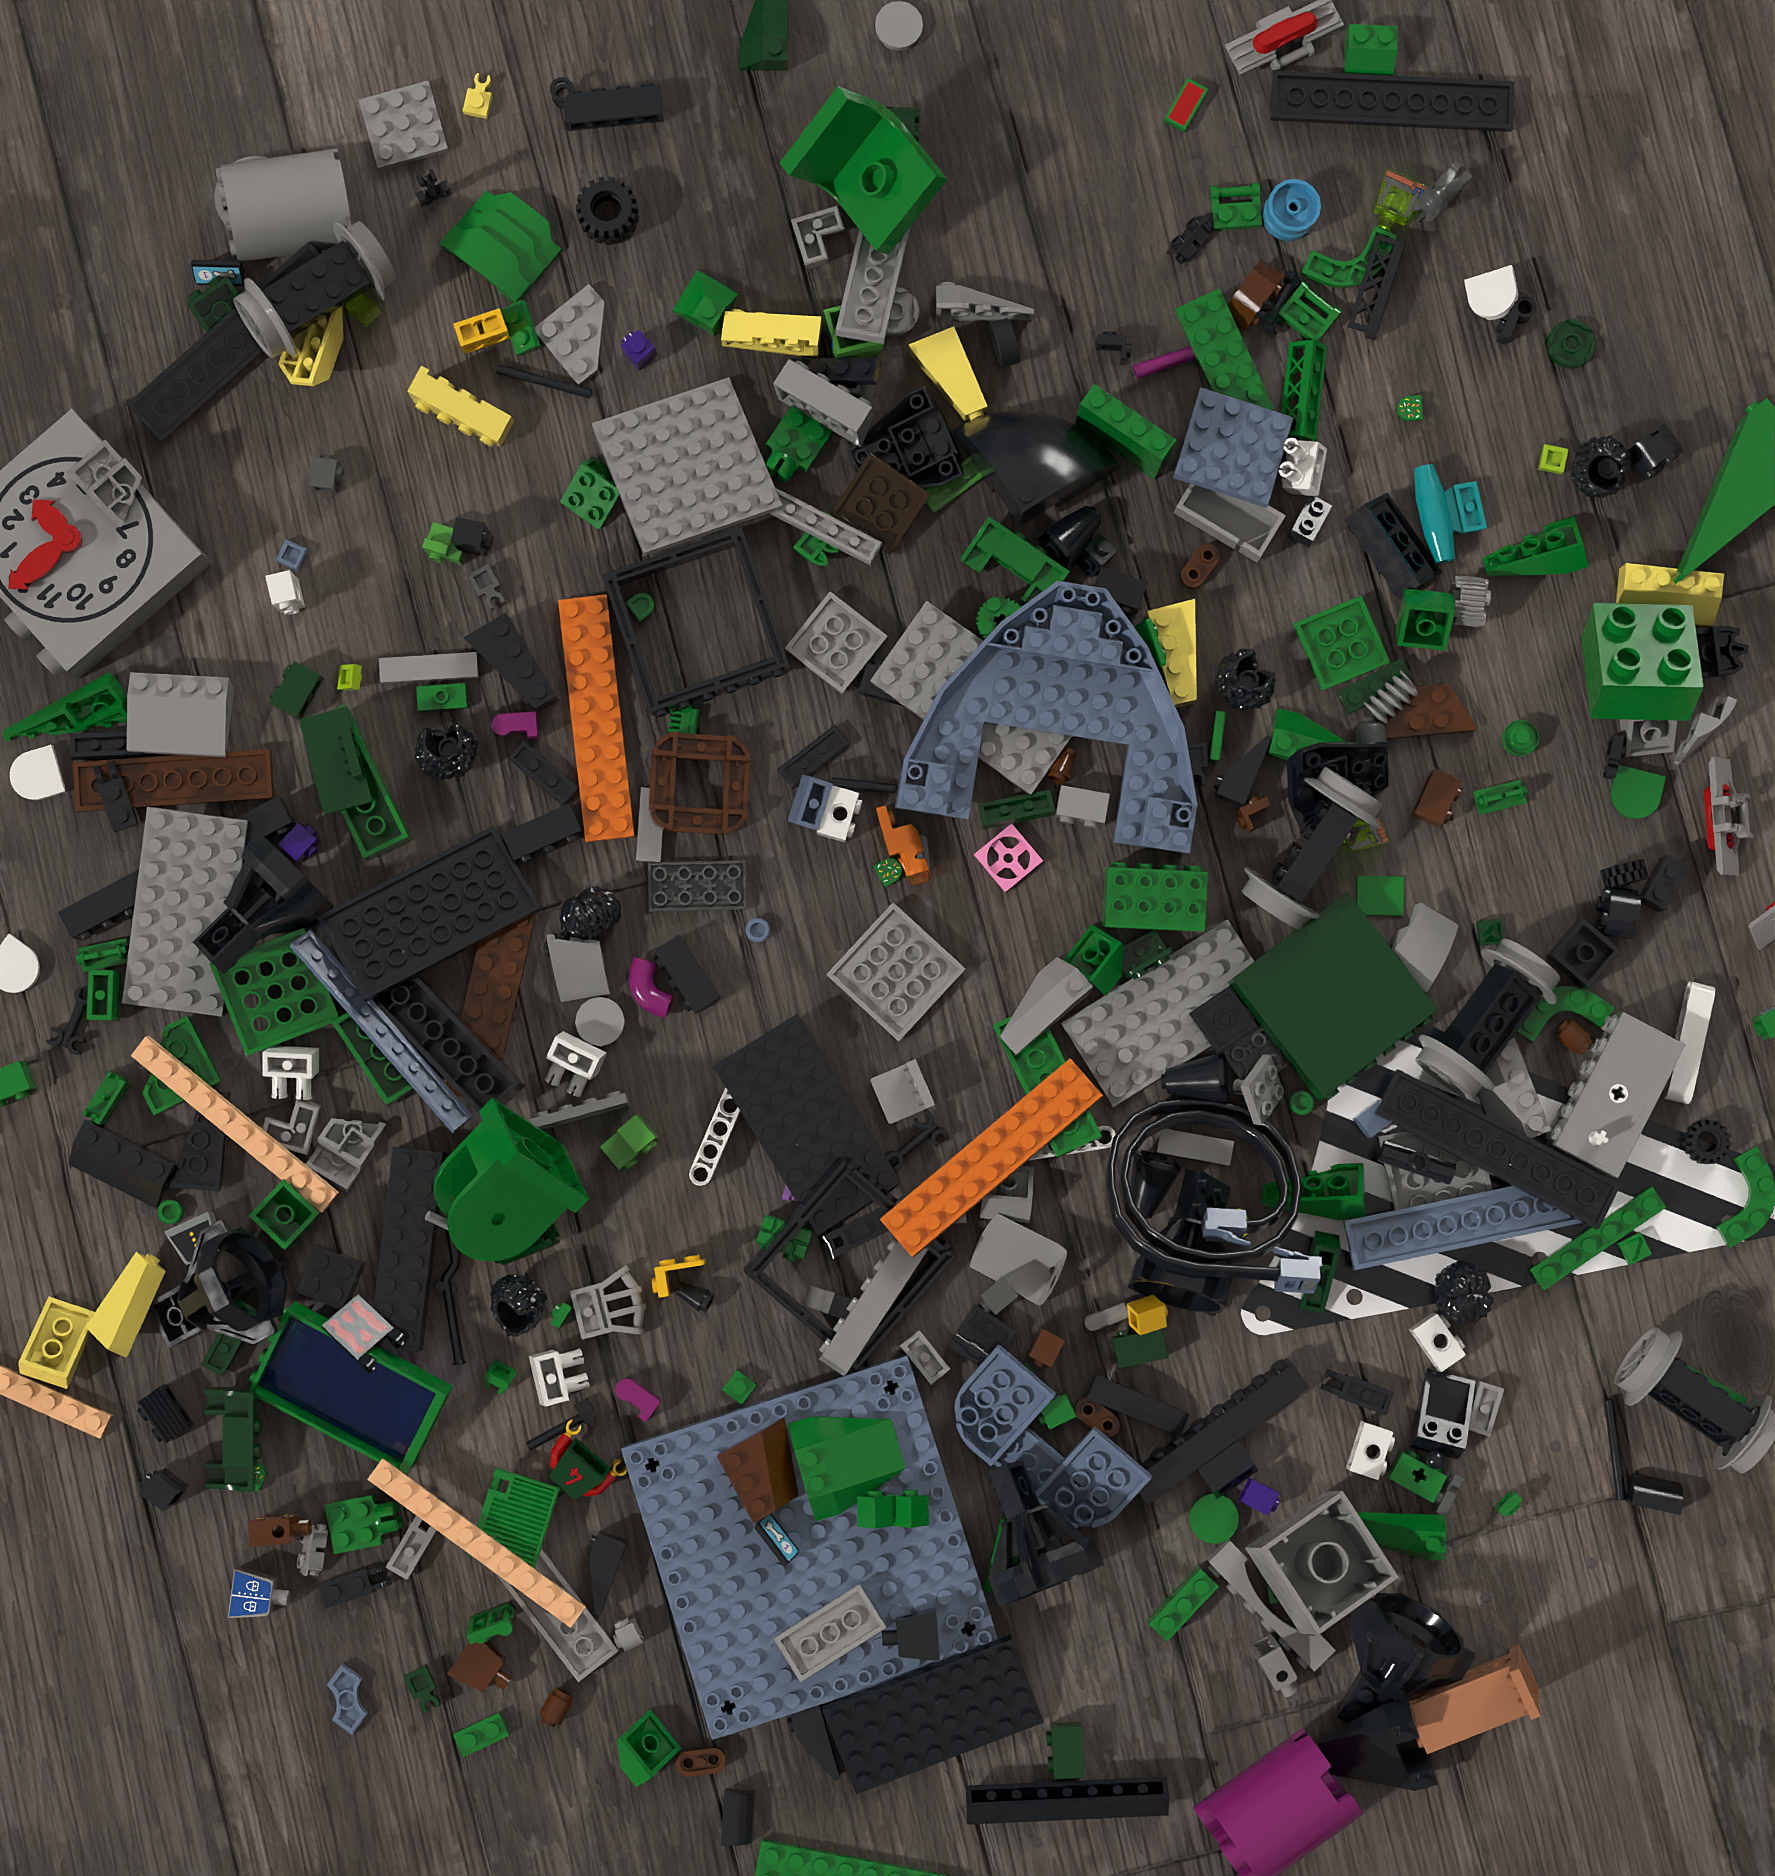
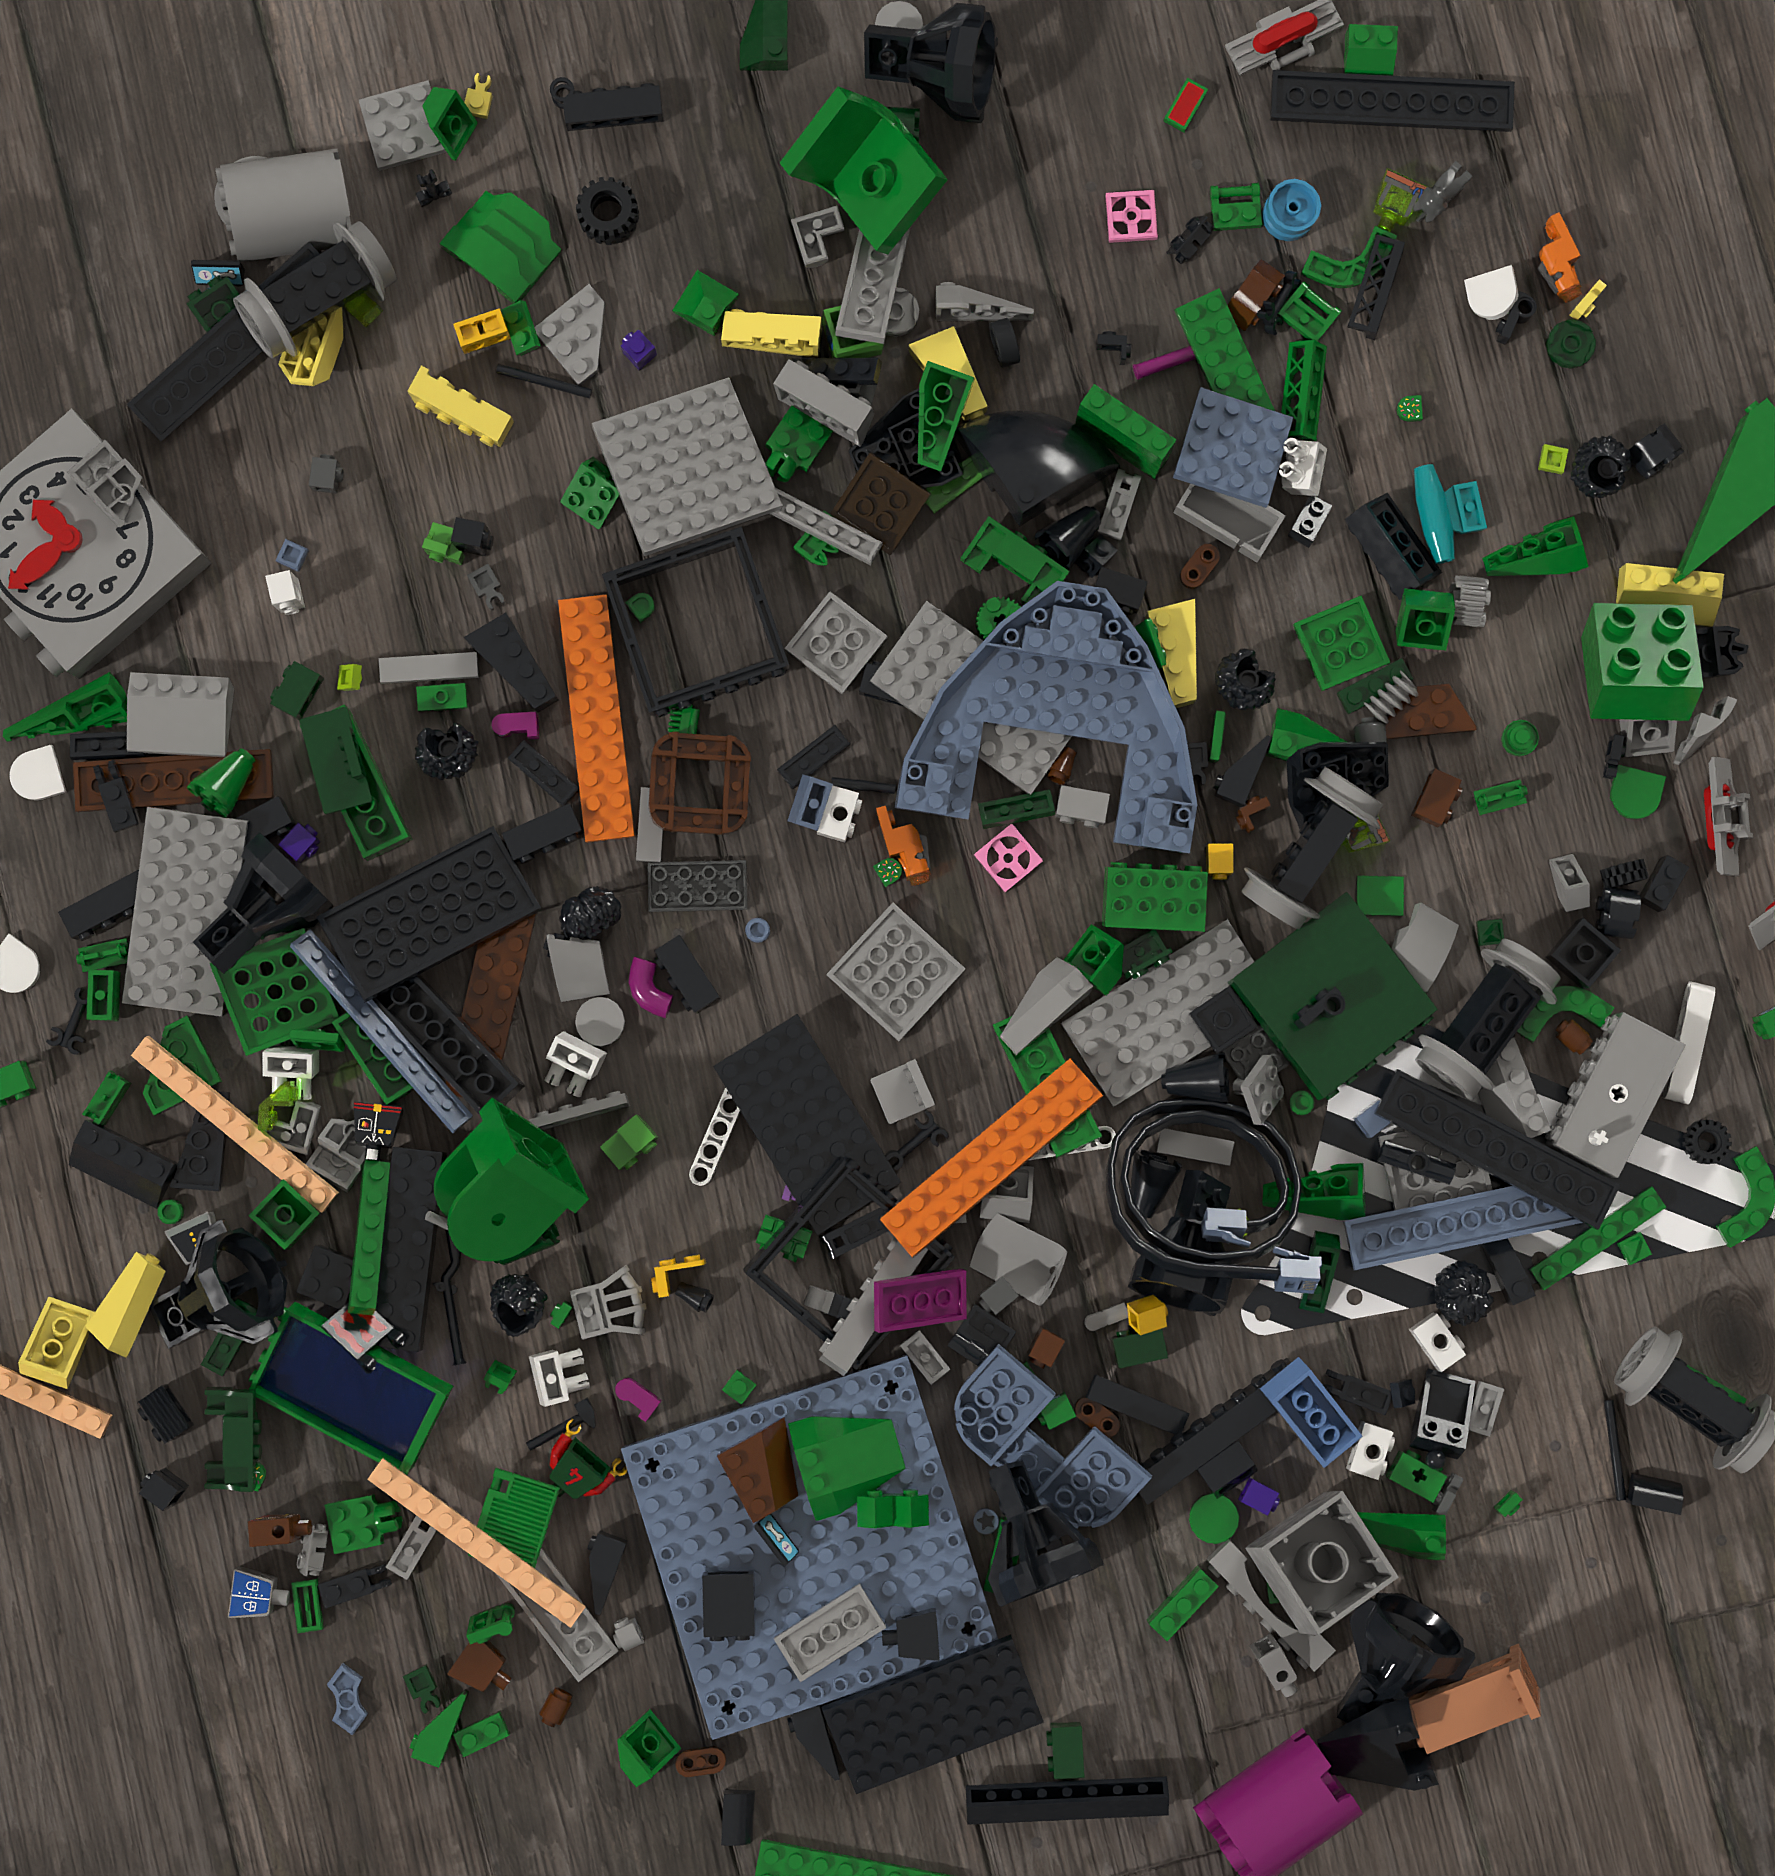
none -> green cone [187,748,256,818]
none -> clear neon green slope [258,1081,298,1131]
none -> green plate [289,1029,345,1052]
none -> green tile [291,1578,324,1633]
none -> green brick [348,1160,390,1315]
none -> black torso [354,1102,404,1161]
none -> green slope [409,1690,469,1768]
none -> green slope [422,87,478,161]
none -> black brick [702,1571,755,1641]
none -> black plate [864,3,998,123]
none -> magenta plate [874,1269,967,1333]
none -> green wedge [918,361,975,472]
none -> sand blue tile [973,1508,999,1534]
none -> light grey plate [1097,469,1141,541]
none -> bright pink piece [1105,190,1158,243]
none -> yellow brick [1206,844,1233,880]
none -> medium blue brick [1260,1357,1363,1468]
none -> black plate [1294,987,1346,1029]
none -> black plate [1390,1379,1416,1408]
none -> black slope [1481,1238,1536,1305]
none -> orange plate [1538,212,1582,303]
none -> light grey slope [1549,854,1590,912]
none -> light yellow plate [1569,279,1607,320]

